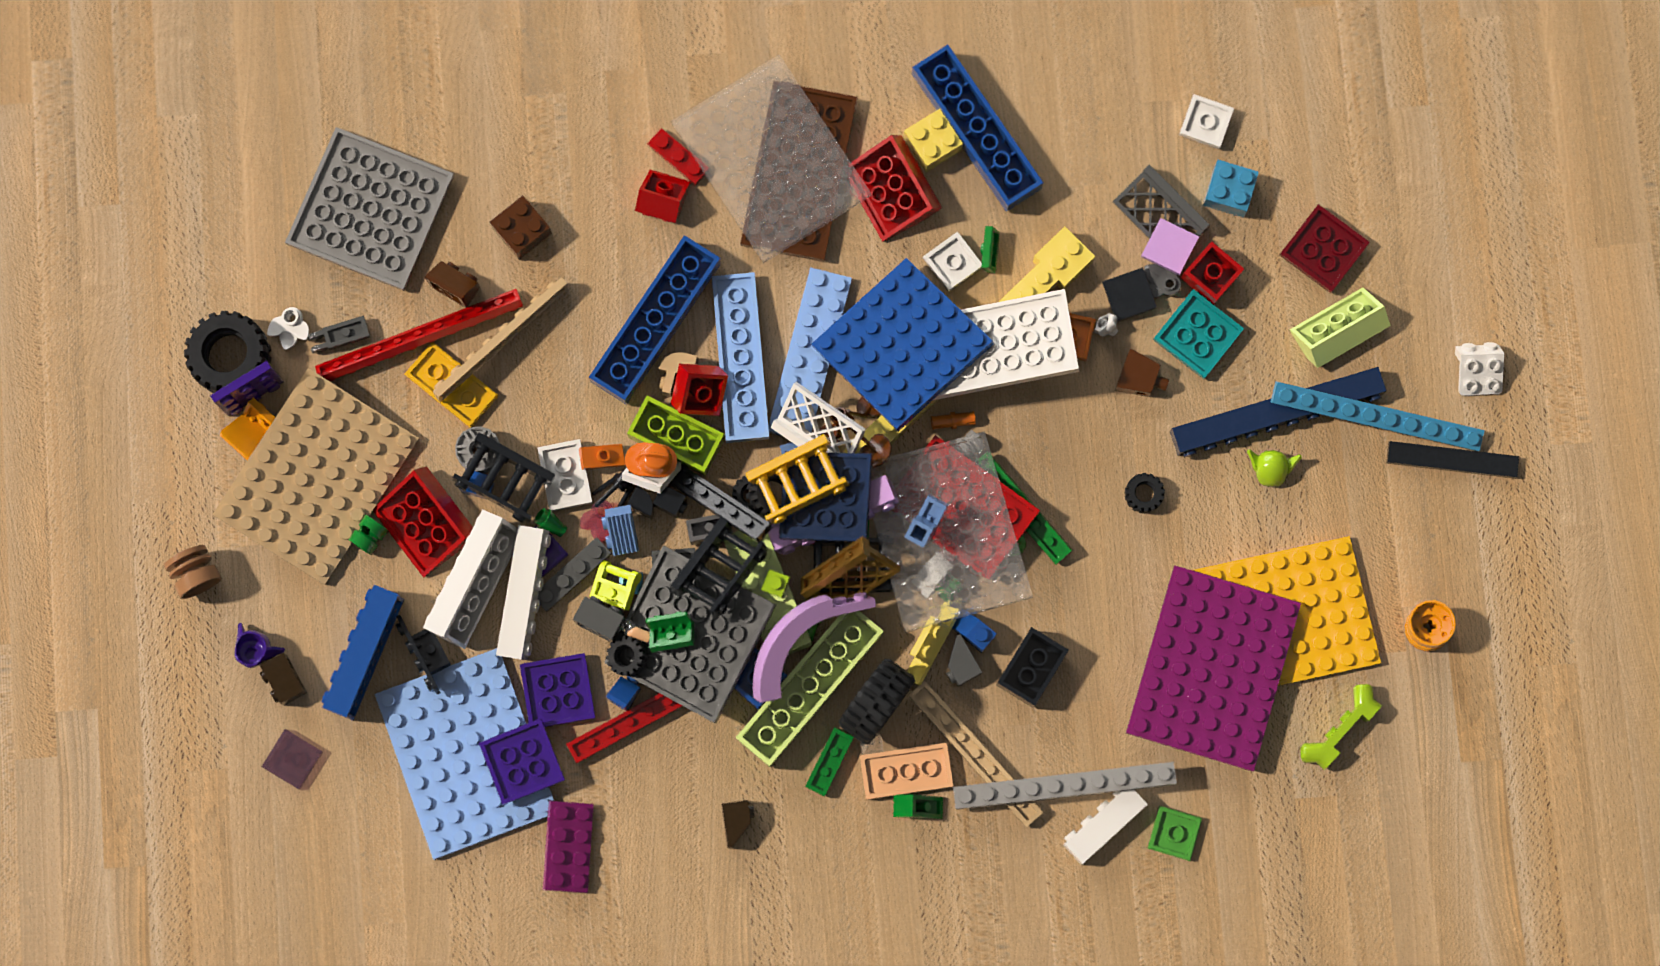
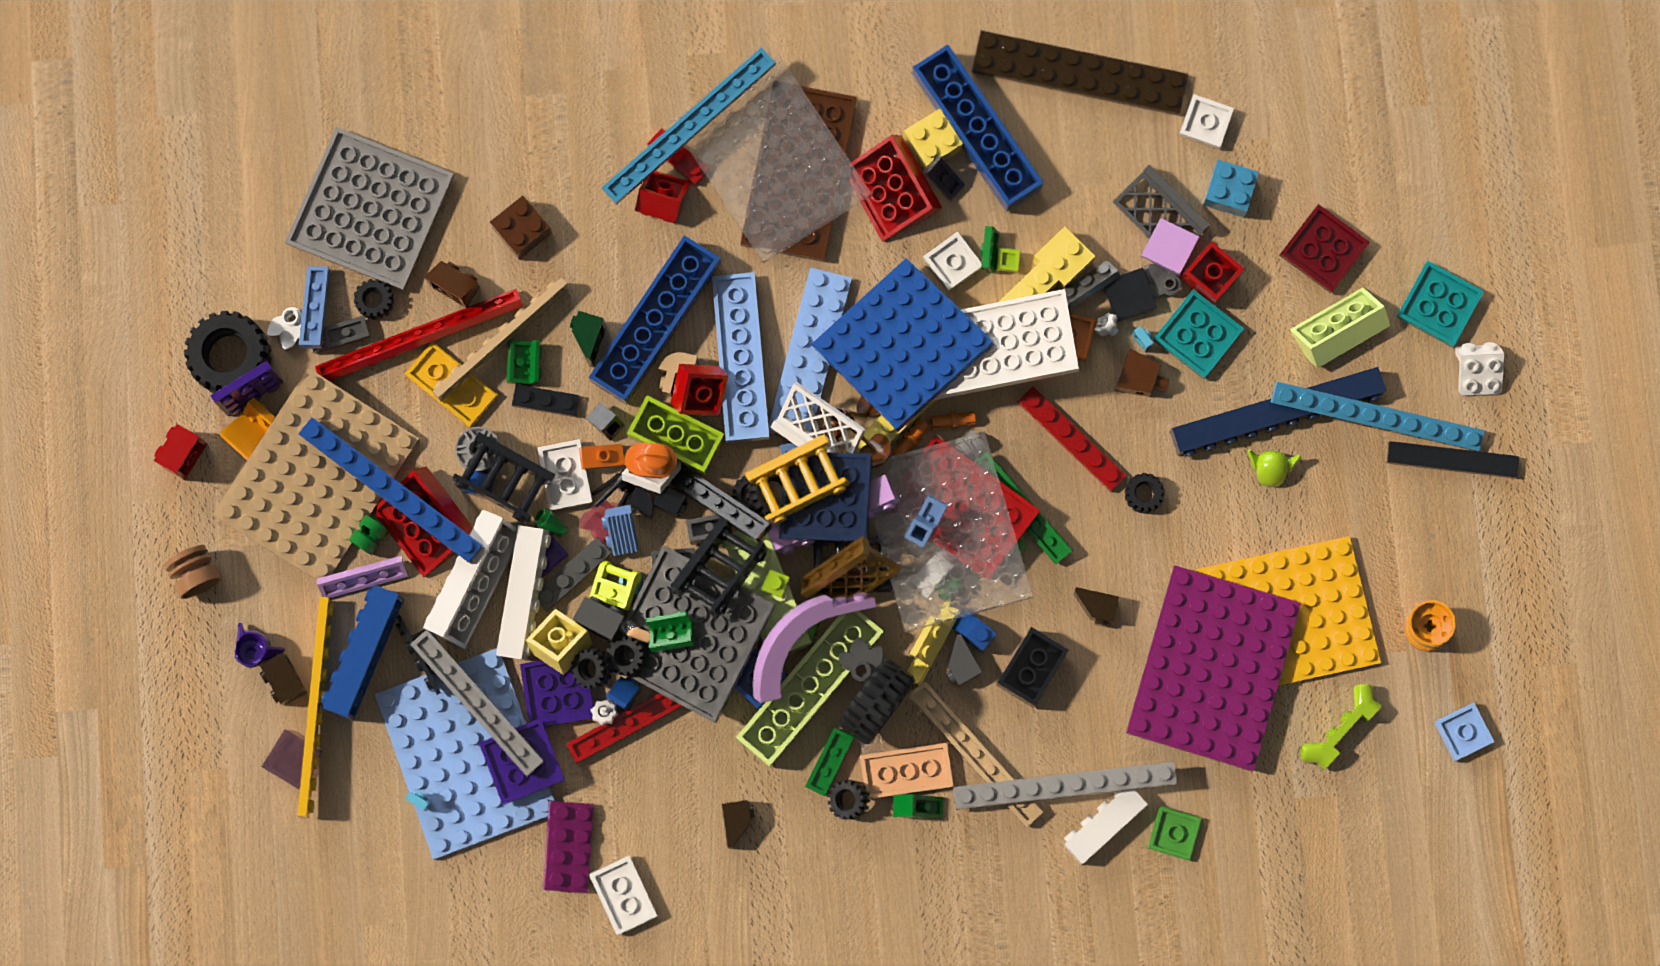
none -> red brick [154,424,208,480]
none -> yellow plate [297,597,334,819]
none -> medium blue plate [299,266,330,348]
none -> blue plate [299,417,483,564]
none -> lavender plate [317,556,408,598]
none -> black tyre [354,279,394,320]
none -> medium azure plate [405,791,431,812]
none -> light grey plate [410,630,544,777]
none -> green bracket [507,340,542,386]
none -> black plate [512,384,580,418]
none -> light yellow brick [526,609,592,675]
none -> dark green slope [570,311,606,367]
none -> black tyre [571,648,613,689]
none -> brick [586,402,625,441]
none -> white plate [589,856,657,935]
none -> white piece [591,699,618,726]
none -> dark azure plate [601,47,776,205]
none -> black tyre [827,780,870,820]
none -> dark grey plate [839,637,883,682]
none -> orange pin [892,418,930,460]
none -> black plate [923,156,965,200]
none -> dark brown plate [972,30,1188,116]
none -> lime plate [996,248,1020,273]
none -> red plate [1017,386,1126,492]
none -> dark grey plate [1065,261,1120,311]
none -> dark brown slope [1073,587,1119,627]
none -> medium azure plate [1131,326,1153,352]
none -> teal plate [1396,260,1484,348]
none -> light blue plate [1434,703,1494,762]

